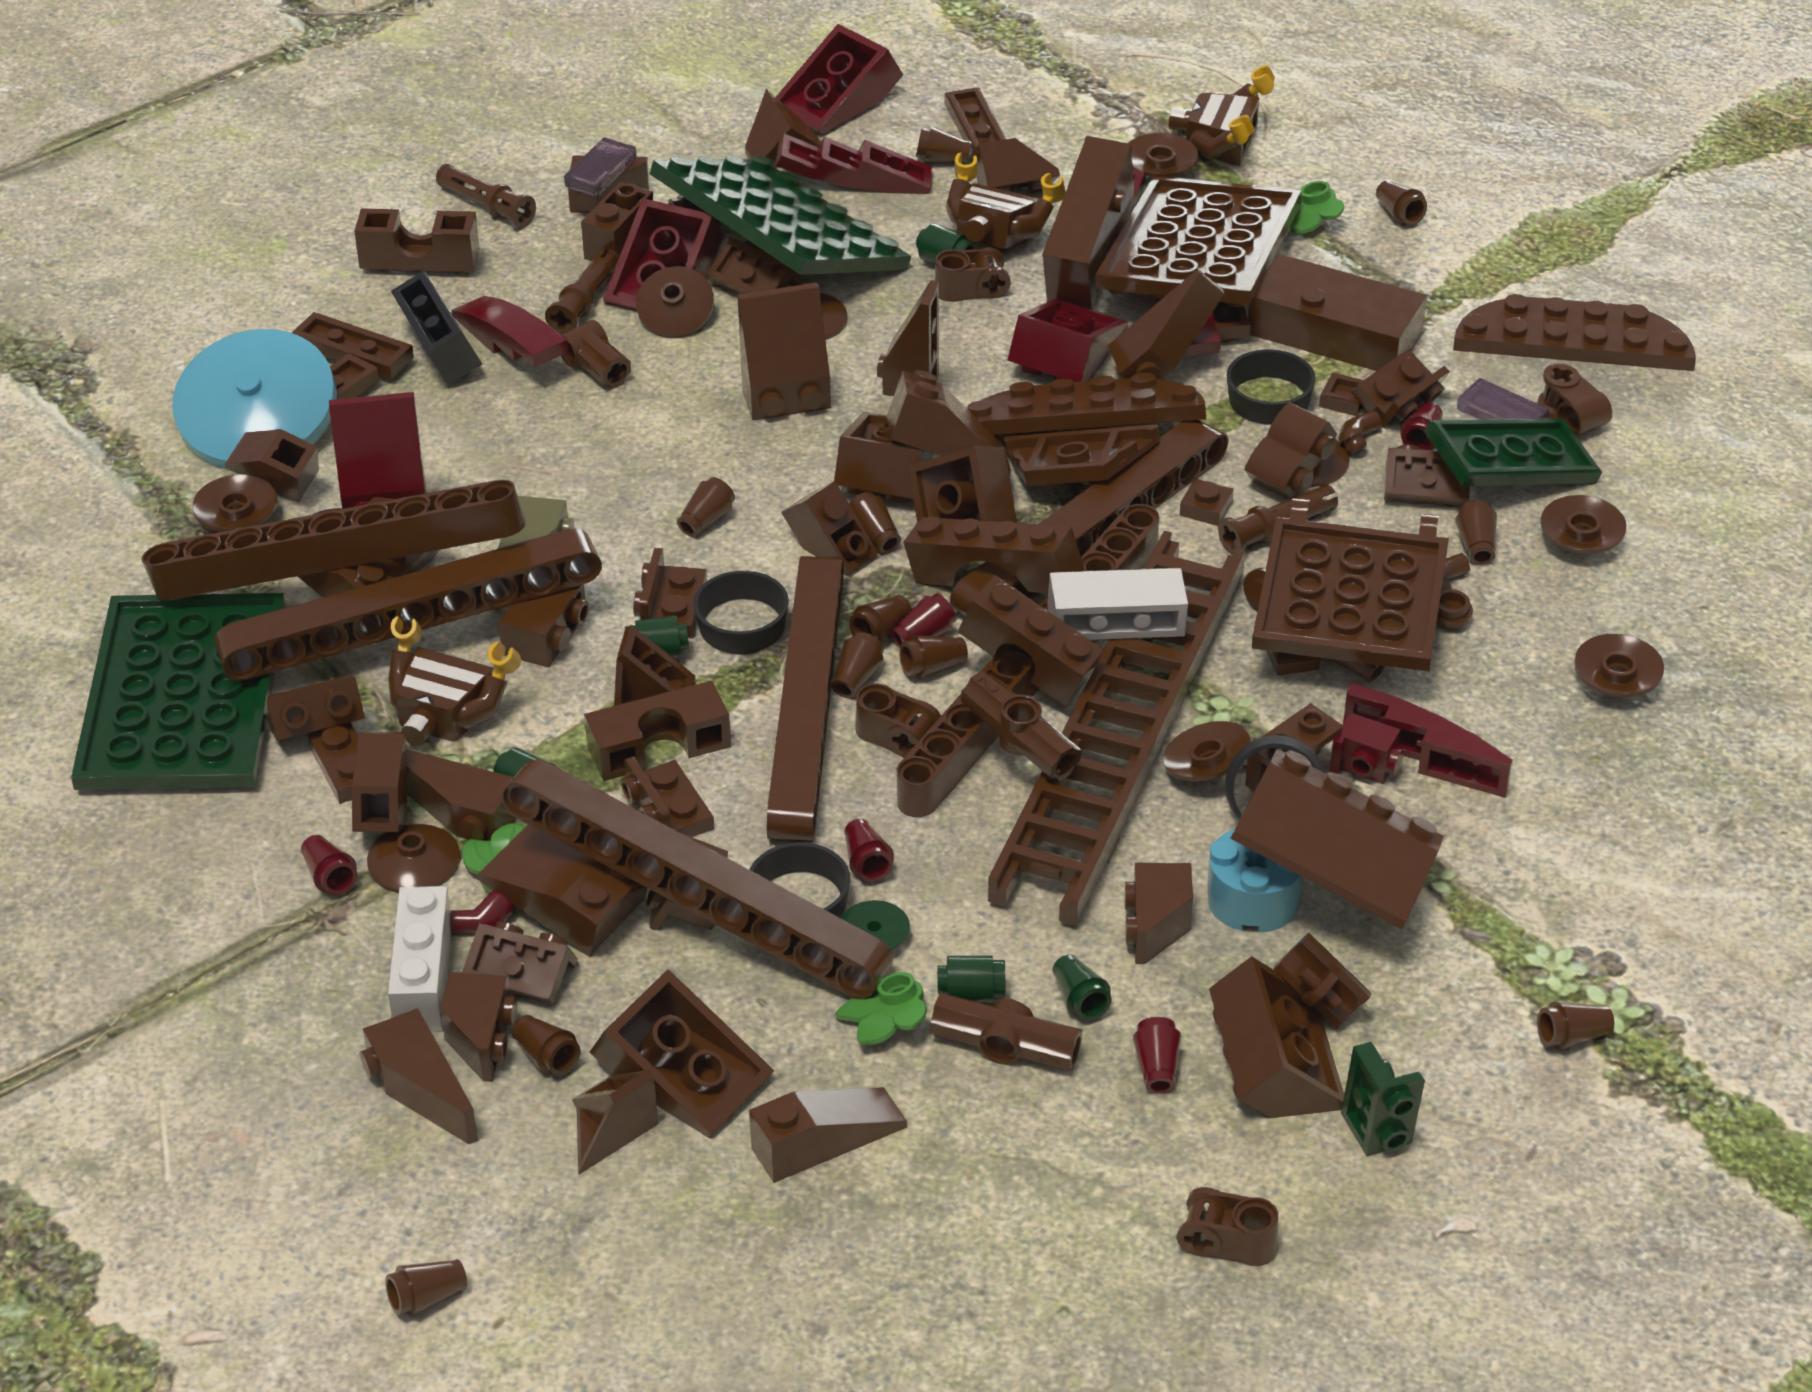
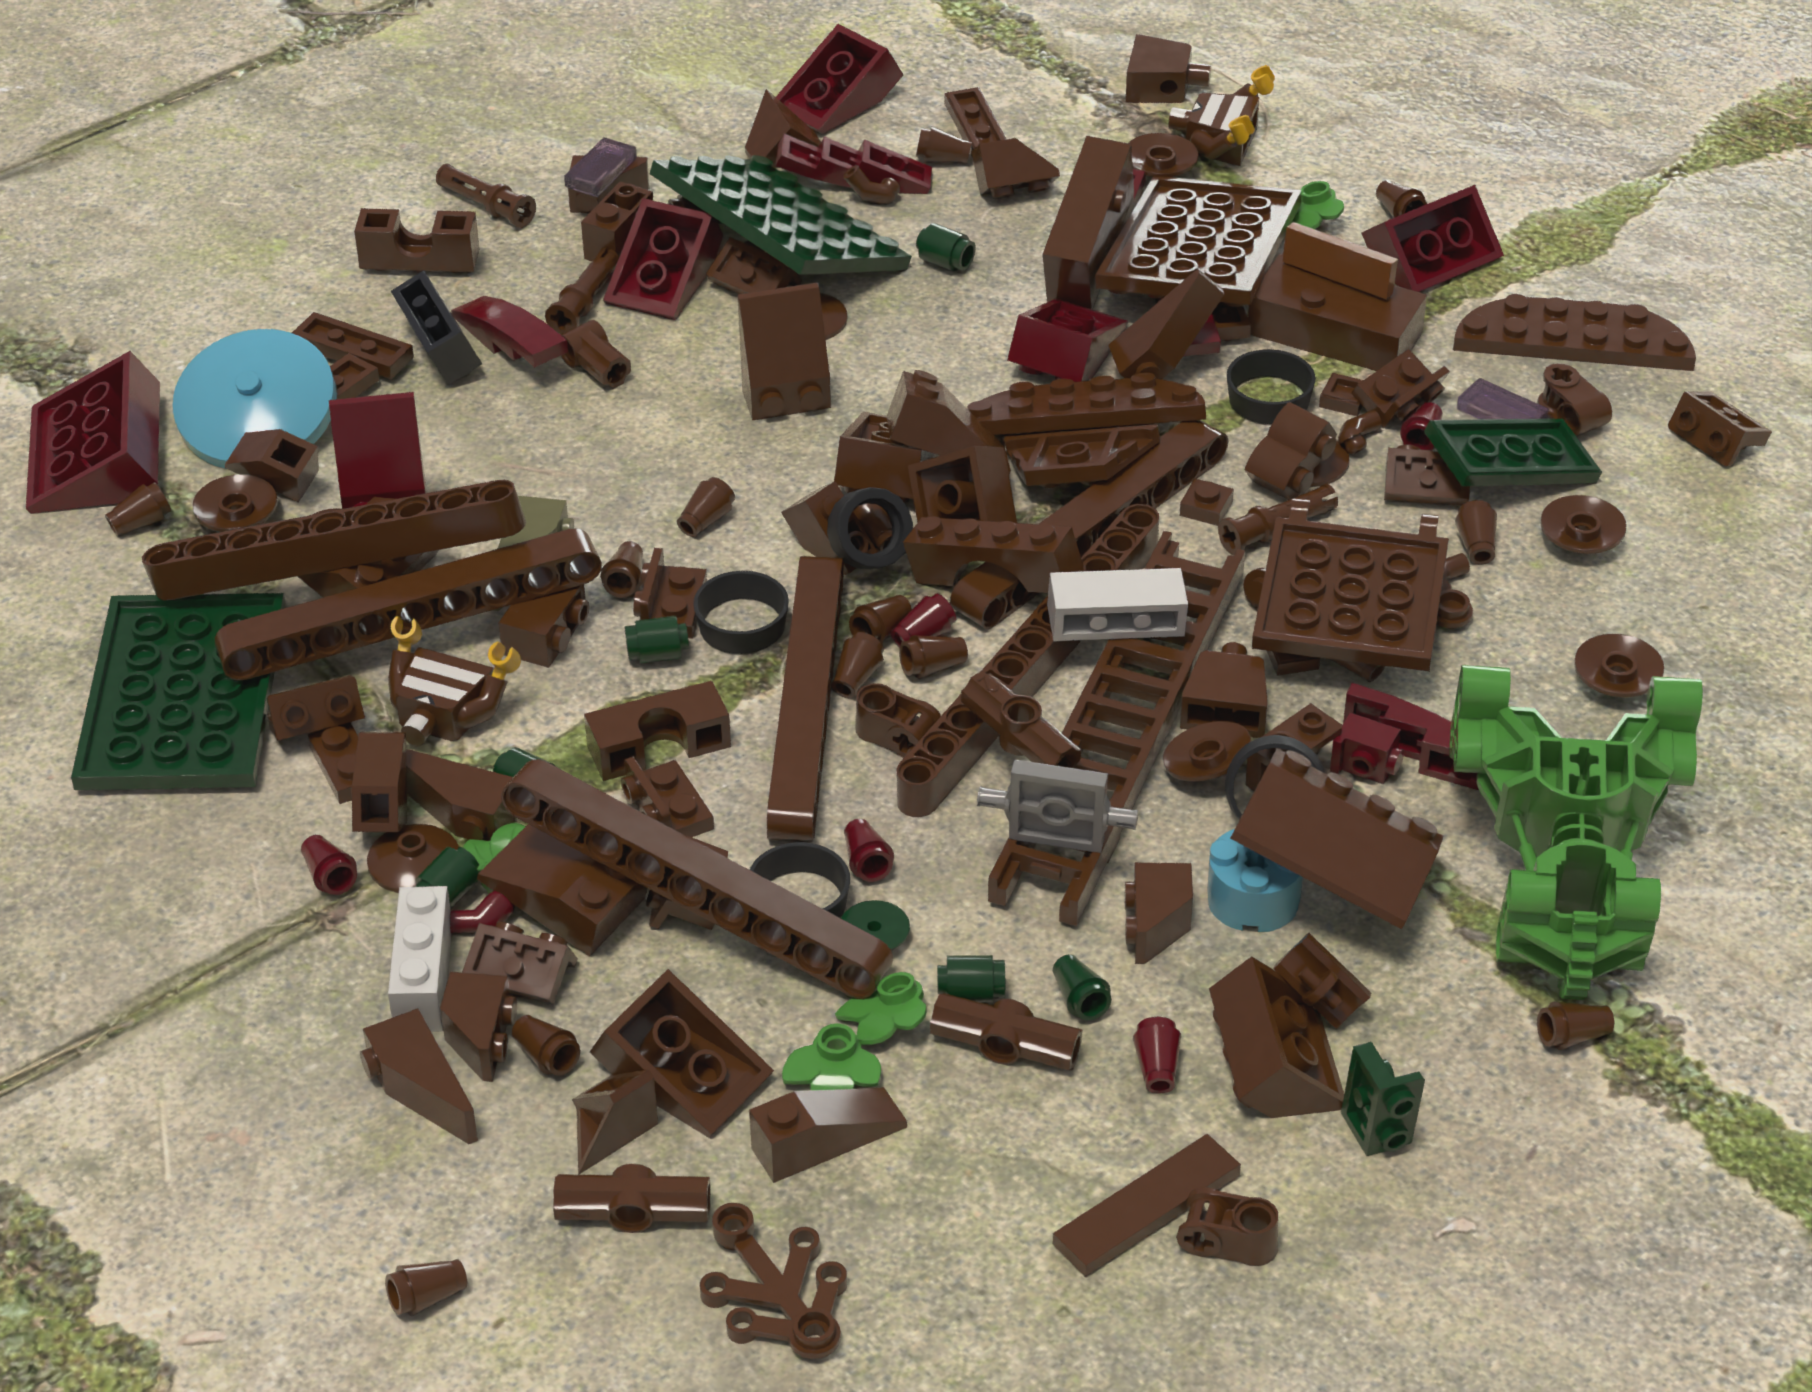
reddish brown slope [614,625,696,706] -> none
reddish brown dish [636,266,714,338] -> none
reddish brown slope [877,280,939,396] -> none
reddish brown piece [935,247,1011,302] -> none
reddish brown torso [946,153,1066,248] -> none
reddish brown arch [958,575,1104,707] -> none
none -> dark red slope [26,351,160,514]
none -> reddish brown cone [105,482,172,536]
none -> dark green brick [414,847,479,910]
none -> reddish brown piece [553,1164,711,1233]
none -> reddish brown cone [600,541,643,598]
none -> reddish brown plant [700,1203,847,1359]
none -> bright green plate [782,1023,881,1090]
none -> black tyre [827,487,913,569]
none -> reddish brown arm [843,165,900,205]
none -> light grey plate [977,760,1138,853]
none -> reddish brown tile [1053,1134,1241,1277]
none -> reddish brown torso [1125,34,1211,103]
none -> reddish brown torso [1180,642,1268,738]
none -> dark orange tile [1282,222,1398,299]
none -> dark red slope [1361,185,1504,292]
none -> bright green connector [1449,665,1703,1000]
none -> reddish brown bracket [1668,391,1772,466]

